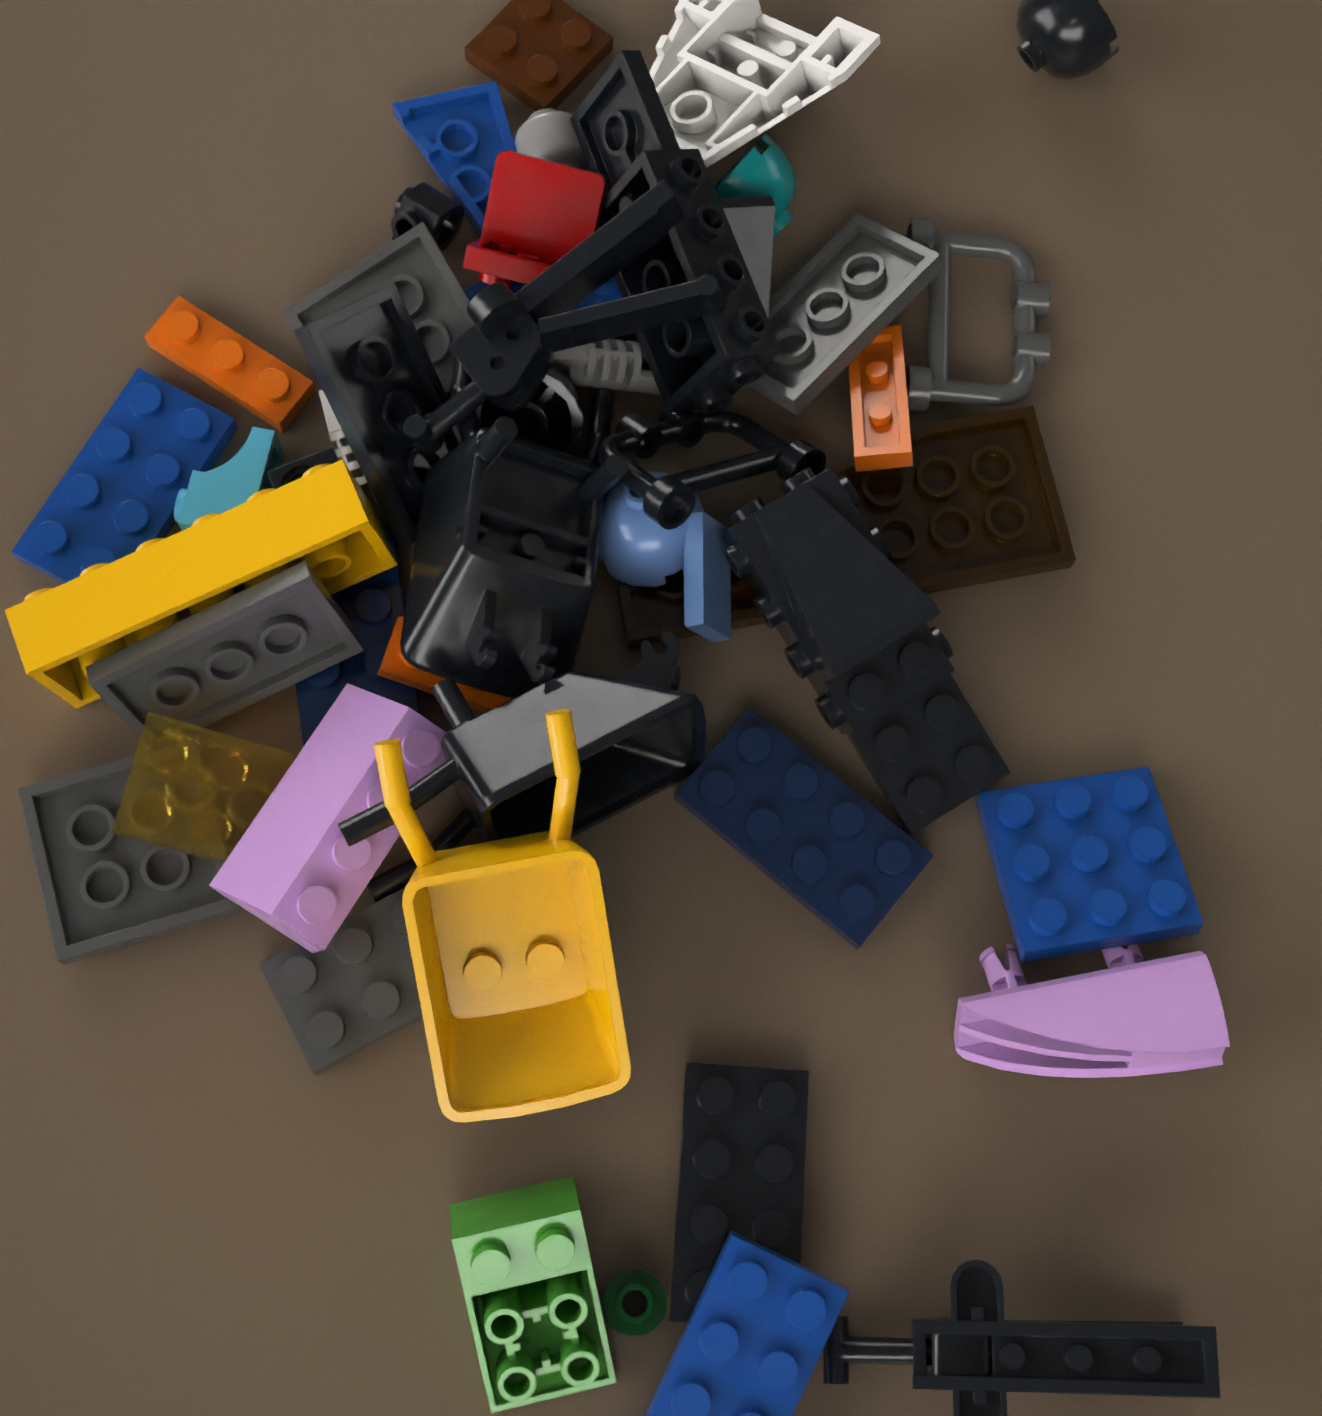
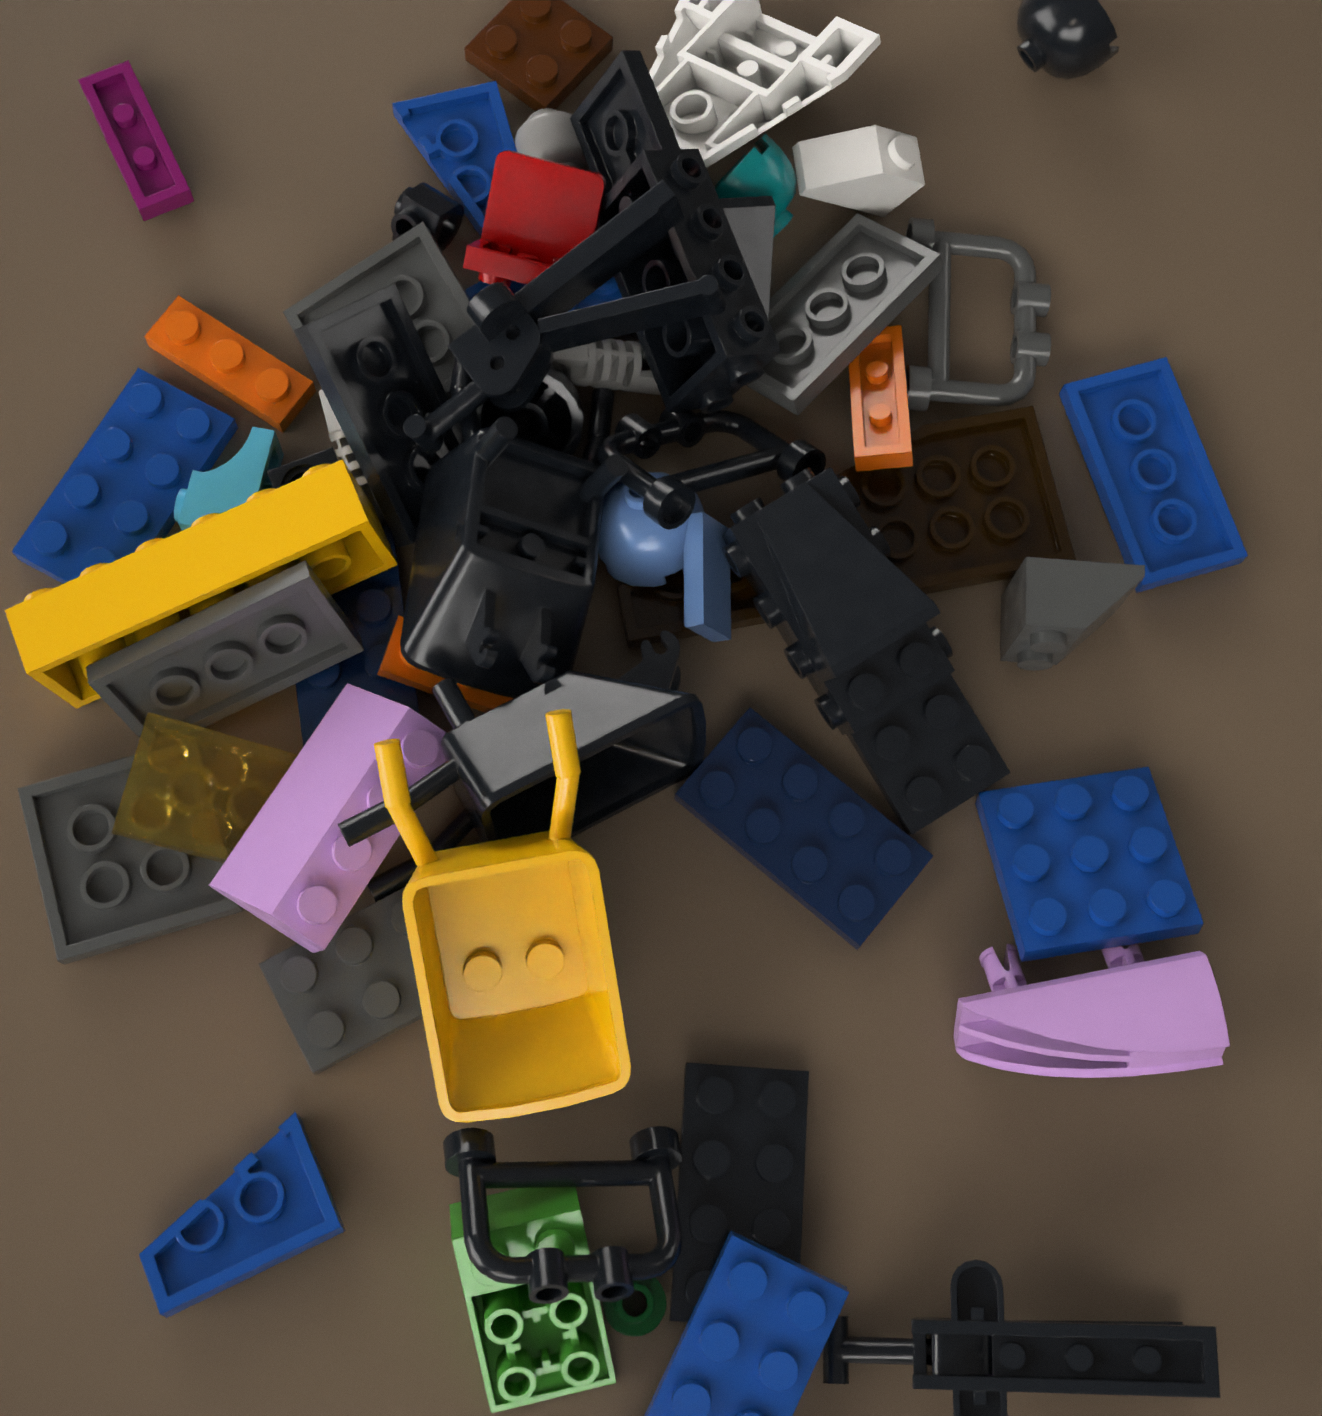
none -> magenta plate [78,60,194,221]
none -> blue wing [139,1112,346,1318]
none -> black bar [443,1126,682,1304]
none -> white slope [792,125,925,217]
none -> dark grey slope [1000,557,1145,671]
none -> blue plate [1059,357,1248,593]

